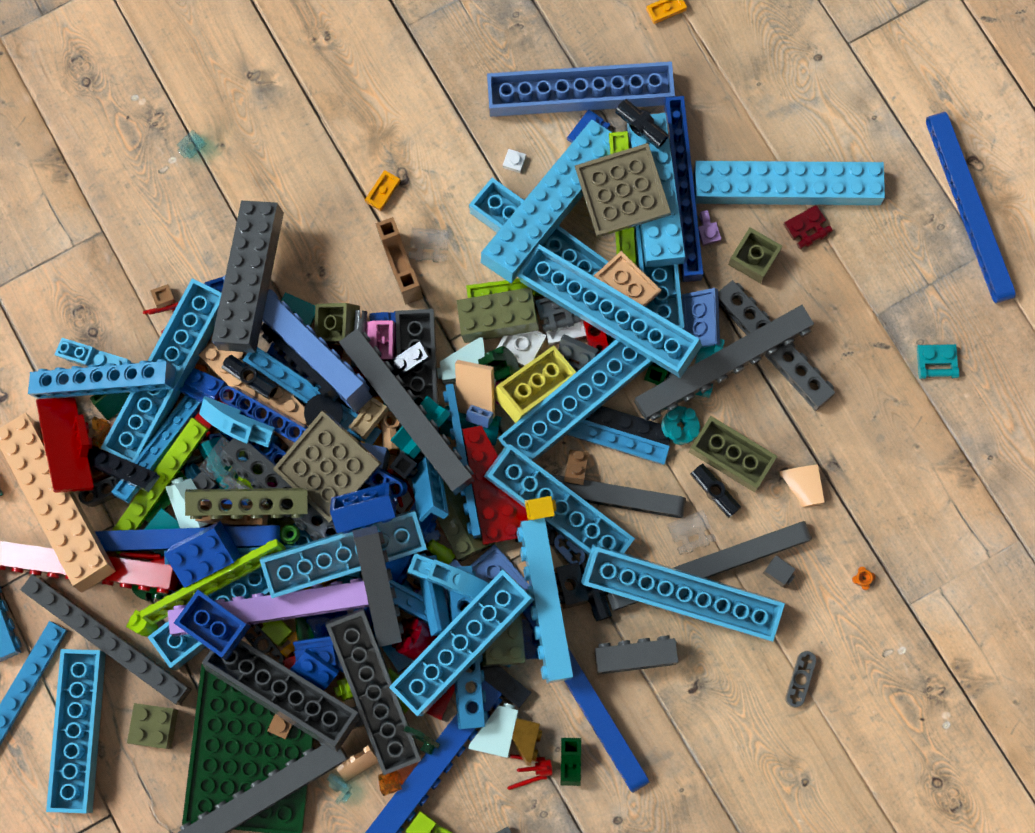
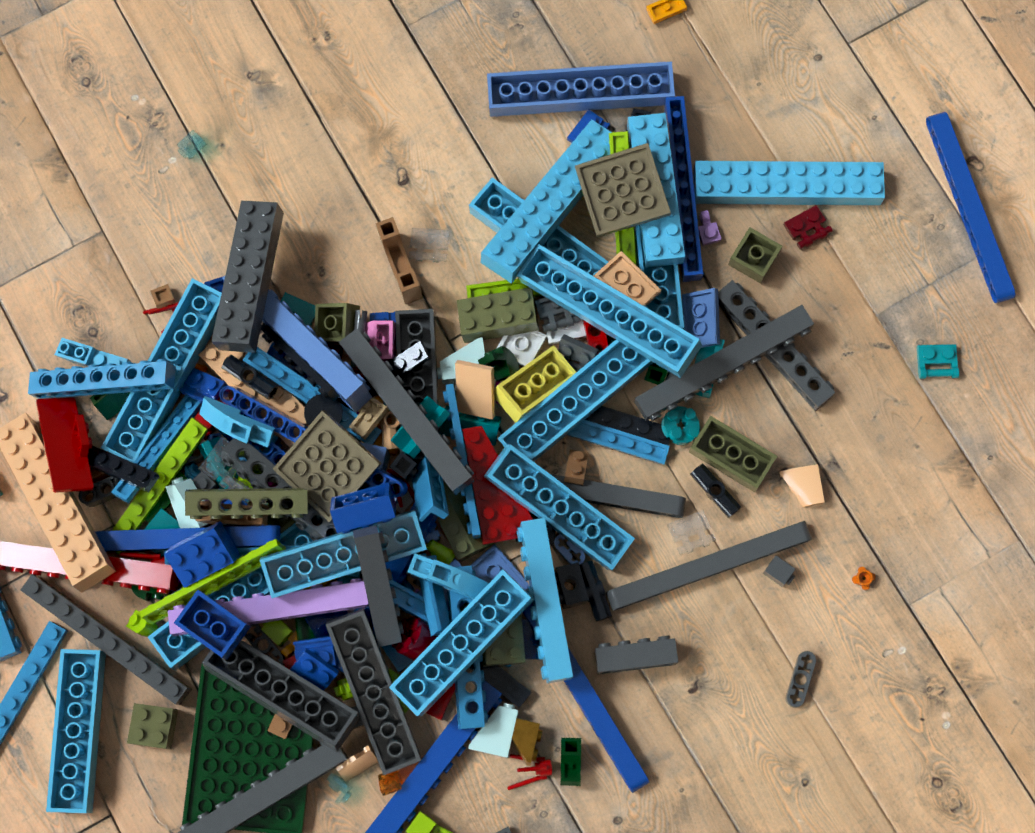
clear orange bracket [92,416,111,449] -> none
bright green plate [280,525,300,544] -> none
light orange plate [365,170,401,211] -> none
clear green piece [403,726,440,755] -> none
medium blue piece [465,405,494,428] -> none
white plate [503,149,526,173] -> none
yellow brick [524,496,556,520] -> none
medium azure brick [581,544,785,641] -> none
black piece [615,99,669,149] -> none

